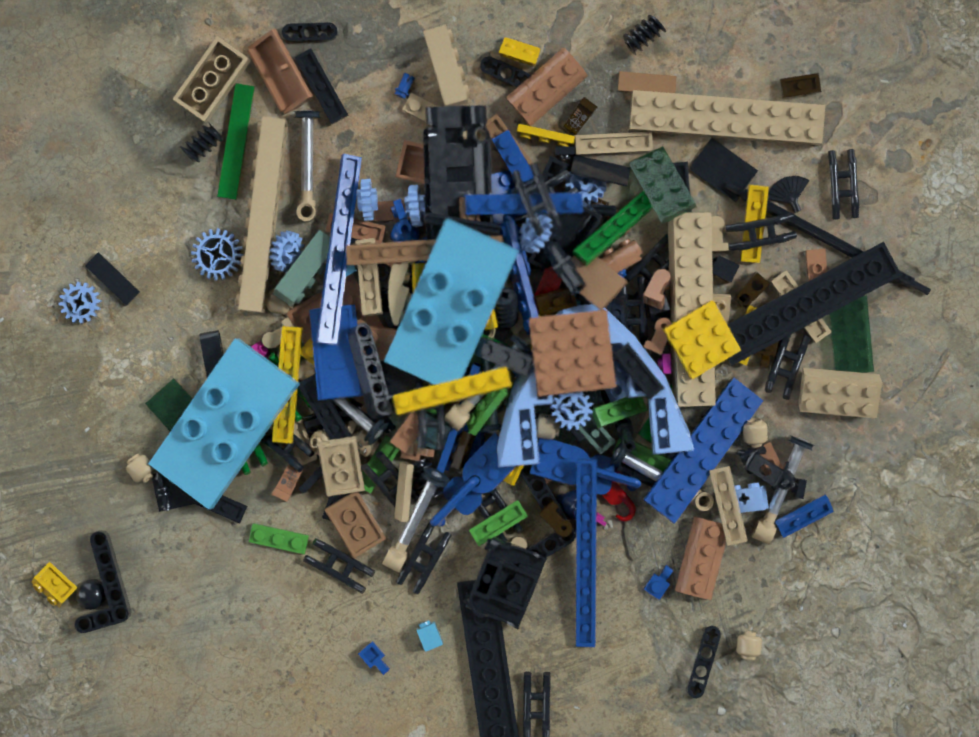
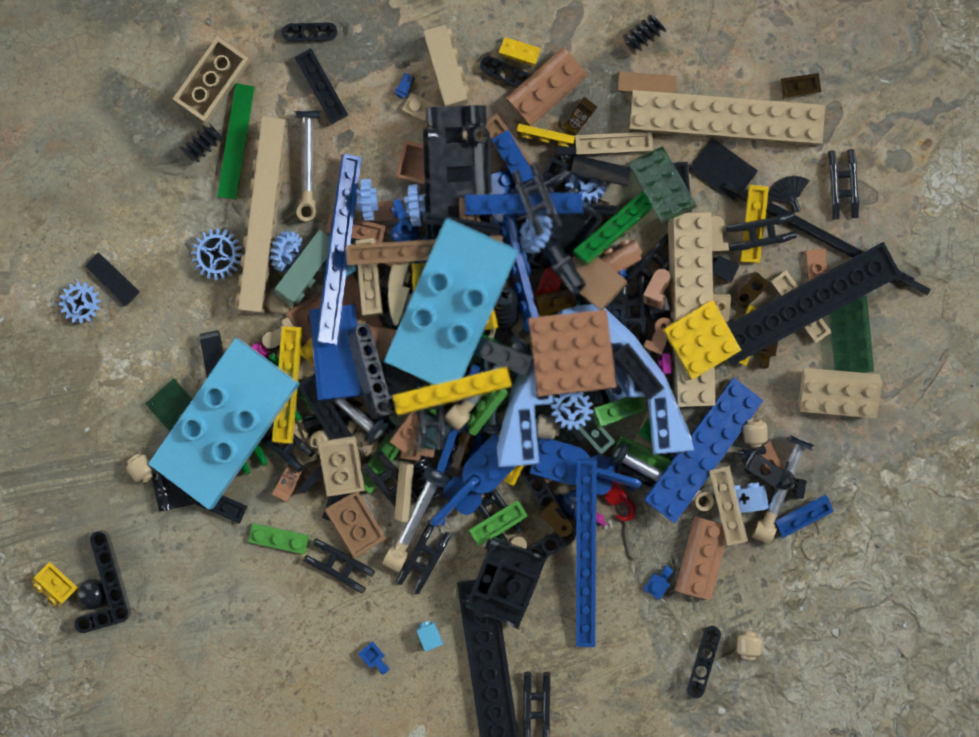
nougat container [247,29,313,114] -> none
black pin [615,418,636,453] -> none
black piece [764,334,811,400] -> none

